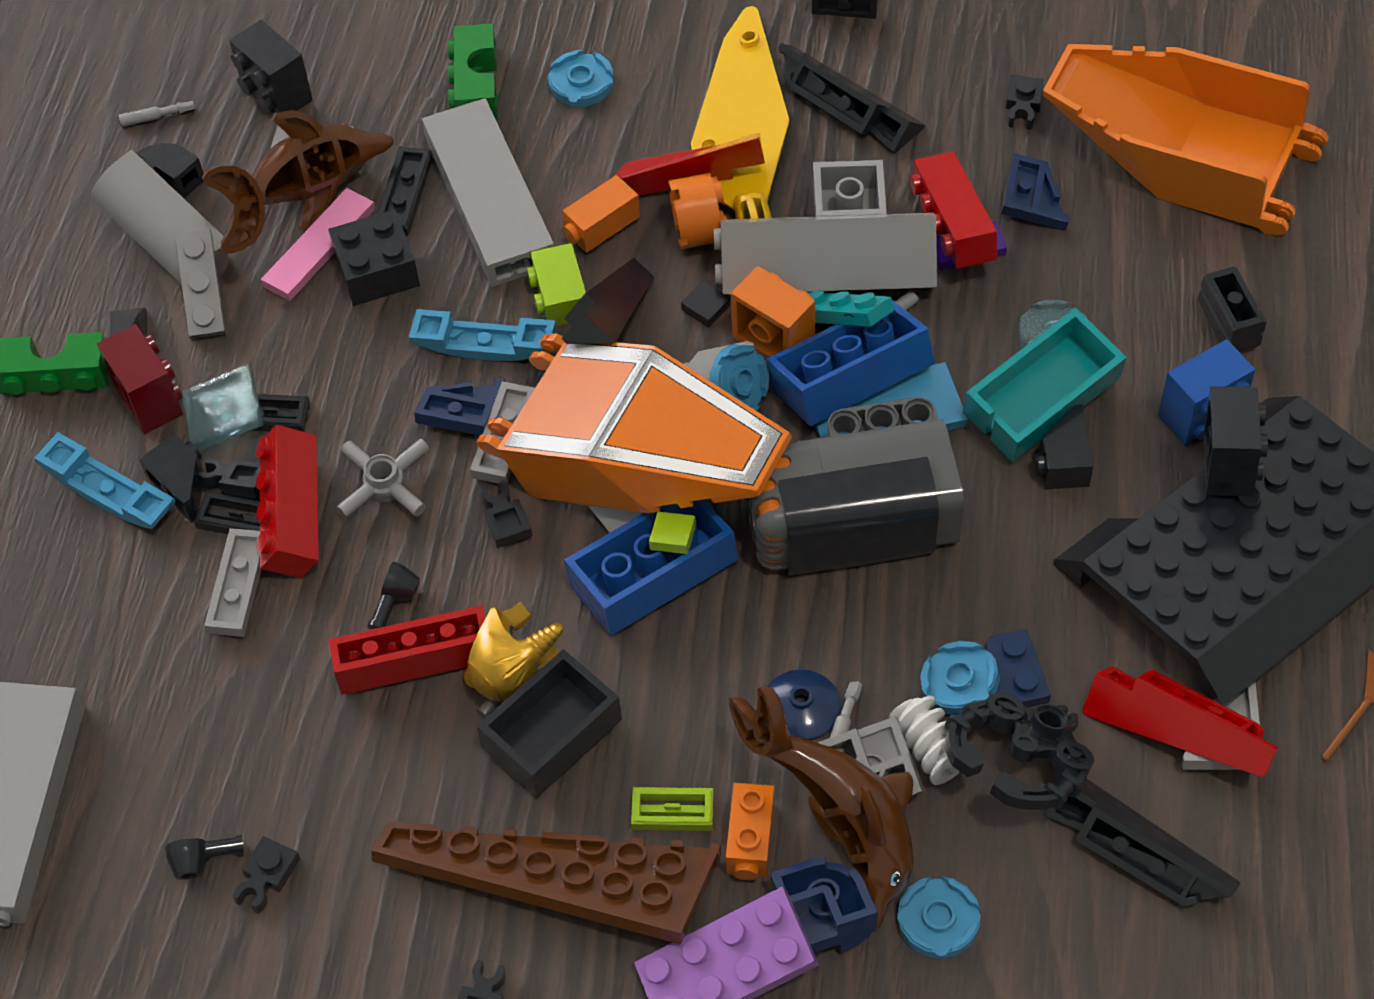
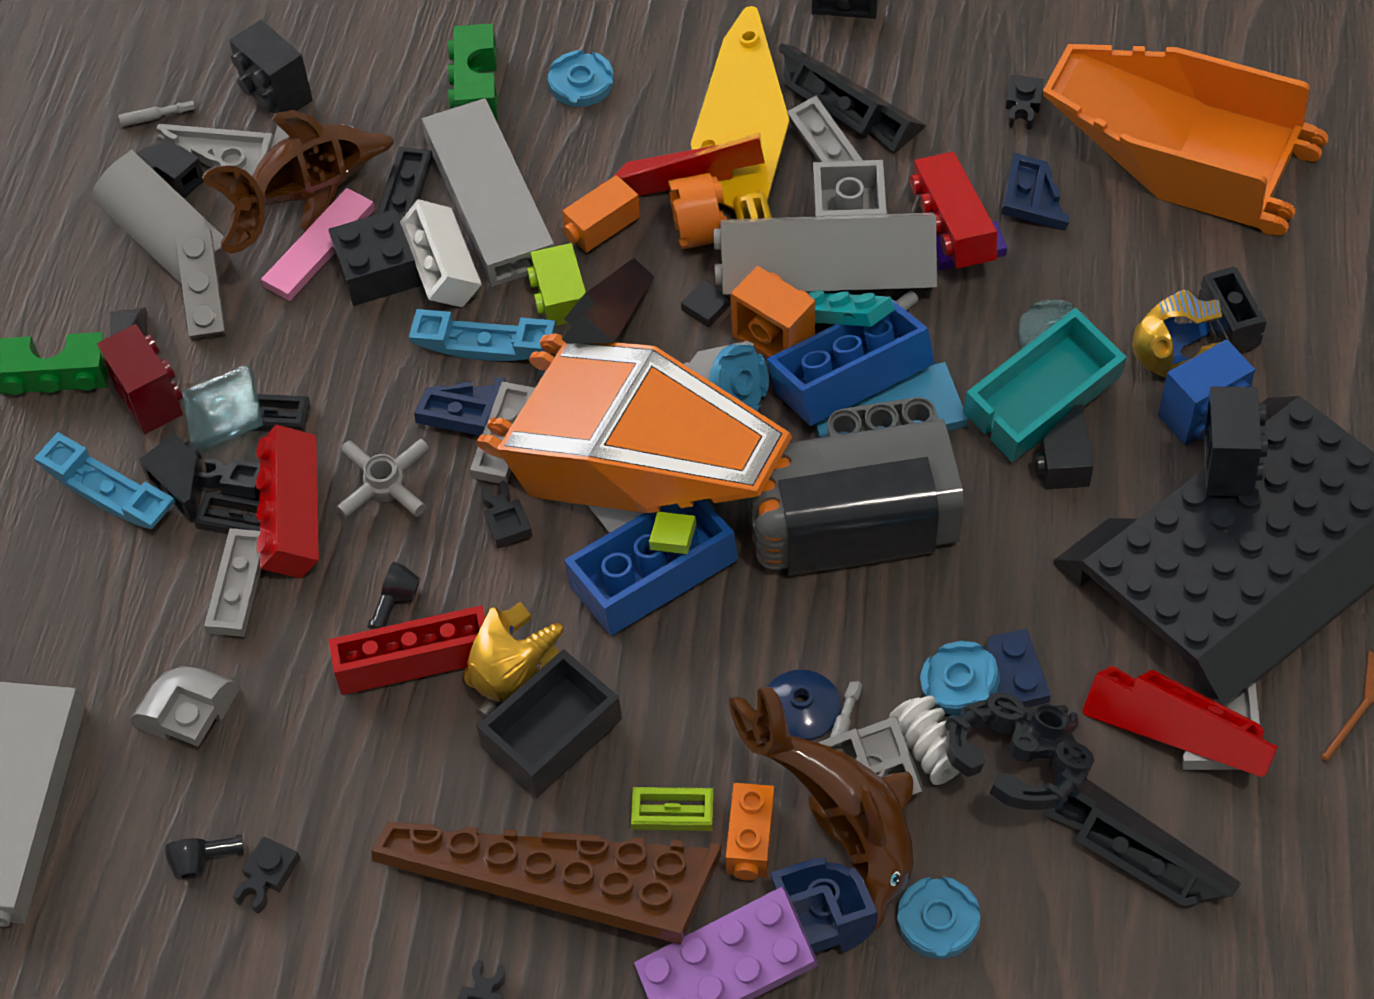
none -> light grey brick [131,666,240,747]
none -> light grey wing [157,124,274,176]
none -> white brick [400,199,482,307]
none -> light grey plate [787,96,863,162]
none -> pearl gold piece [1132,290,1223,377]

